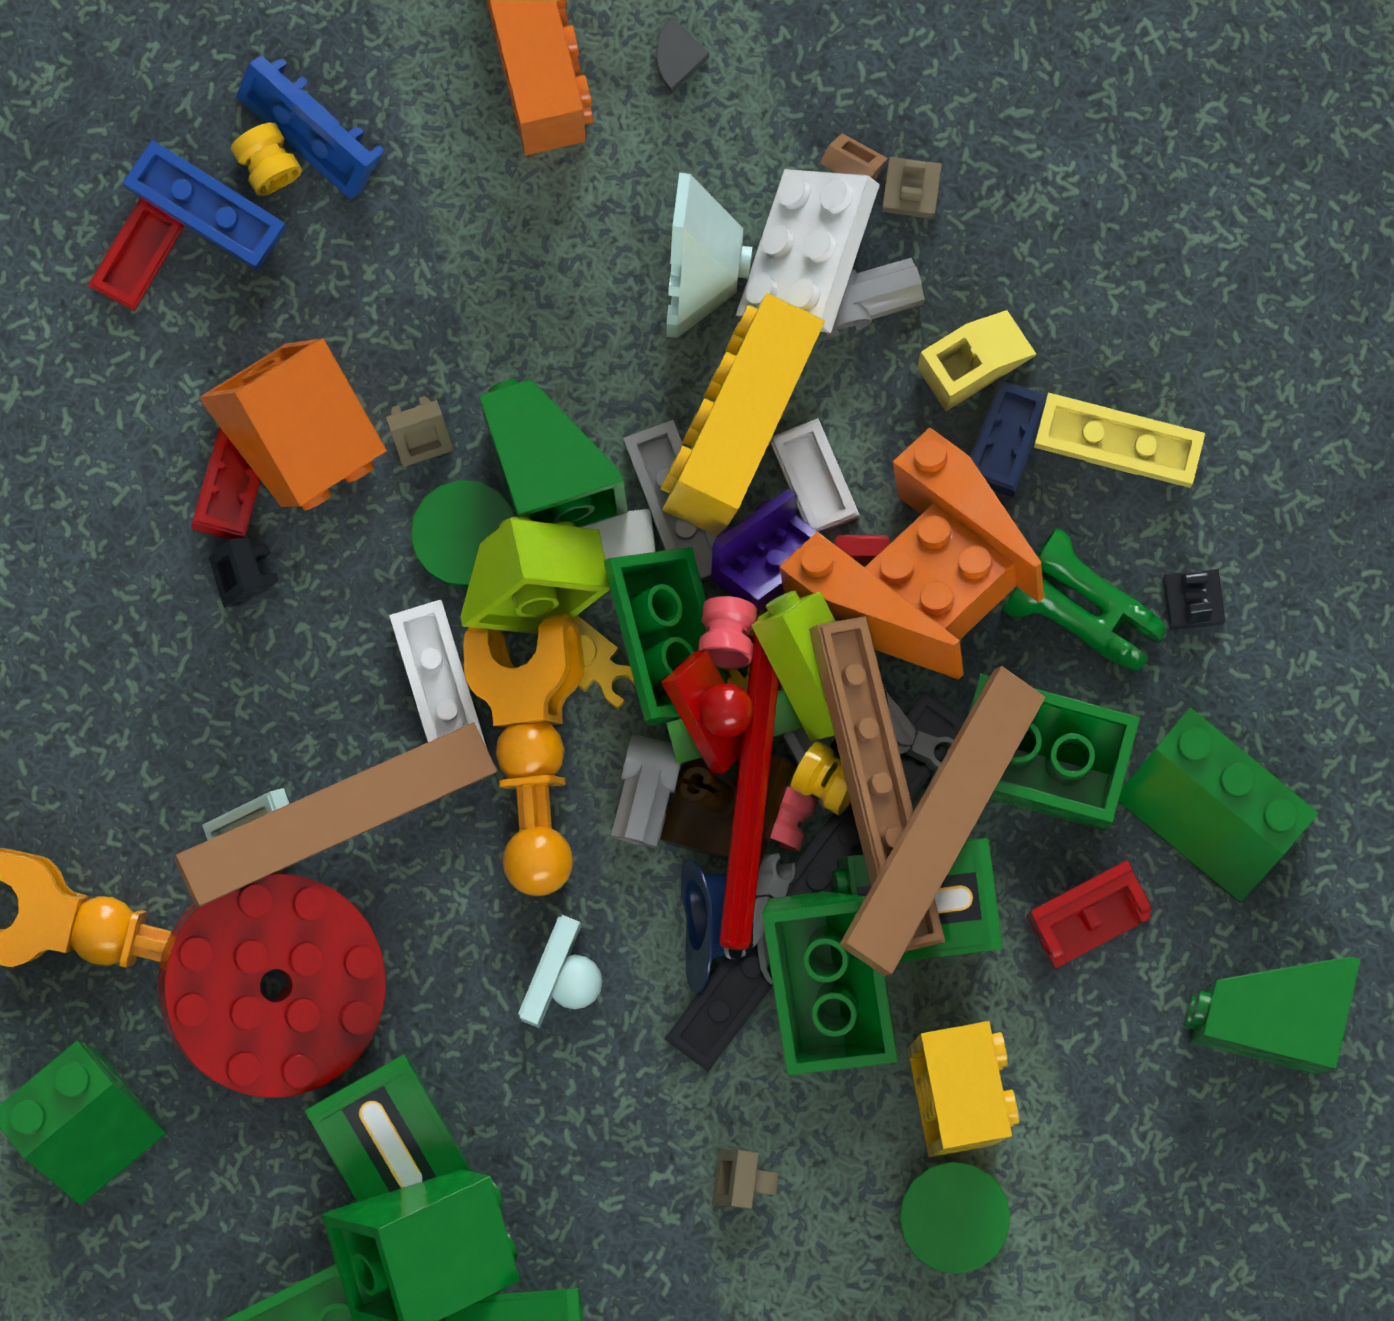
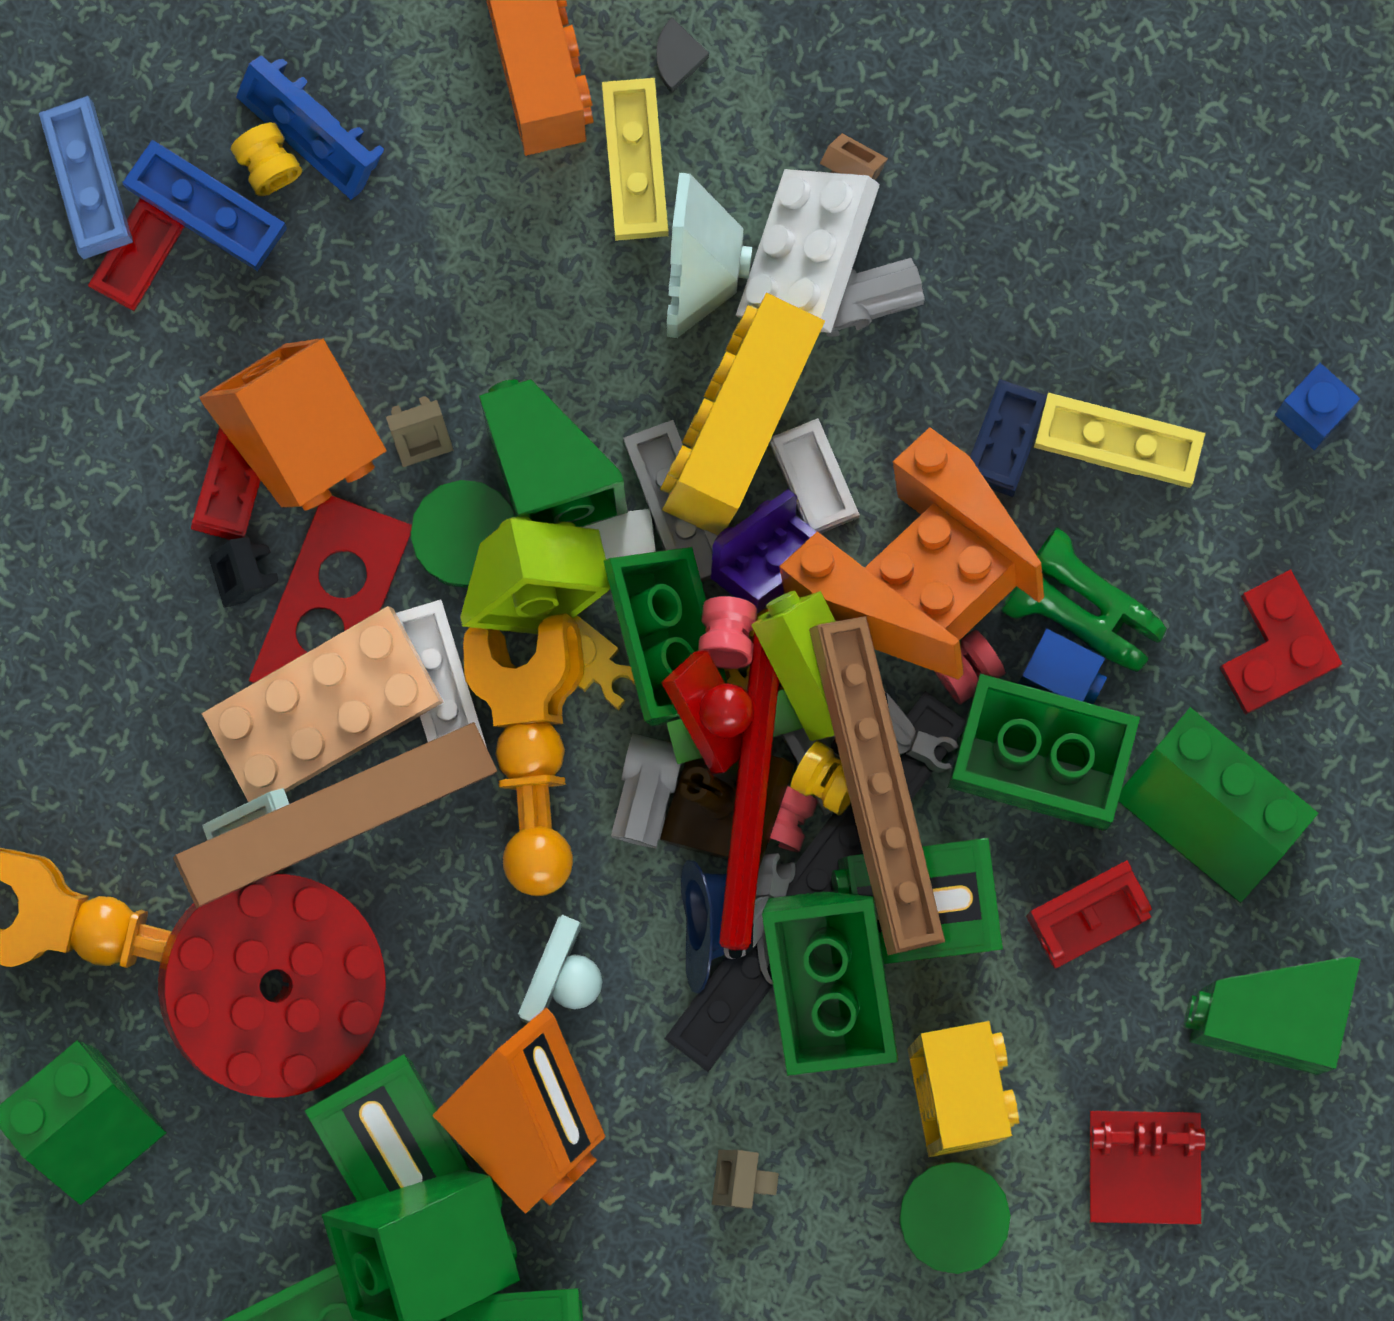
red tile [834,535,890,566] -> none
medium nougat tile [839,666,1045,976] -> none
dark tan tile [882,157,942,219] -> none
light yellow slope [917,310,1036,411] -> none
black tile [1163,569,1226,630] -> none
none -> medium blue tile [39,96,133,260]
none -> light nougat plate [202,606,444,802]
none -> red piece [248,496,412,683]
none -> orange slope [432,1007,606,1214]
none -> light yellow plate [602,78,668,241]
none -> coral wheel [934,630,1006,705]
none -> blue brick [1018,628,1107,704]
none -> red hinge [1090,1111,1206,1224]
none -> red plate [1220,569,1343,715]
none -> blue brick [1275,363,1360,450]

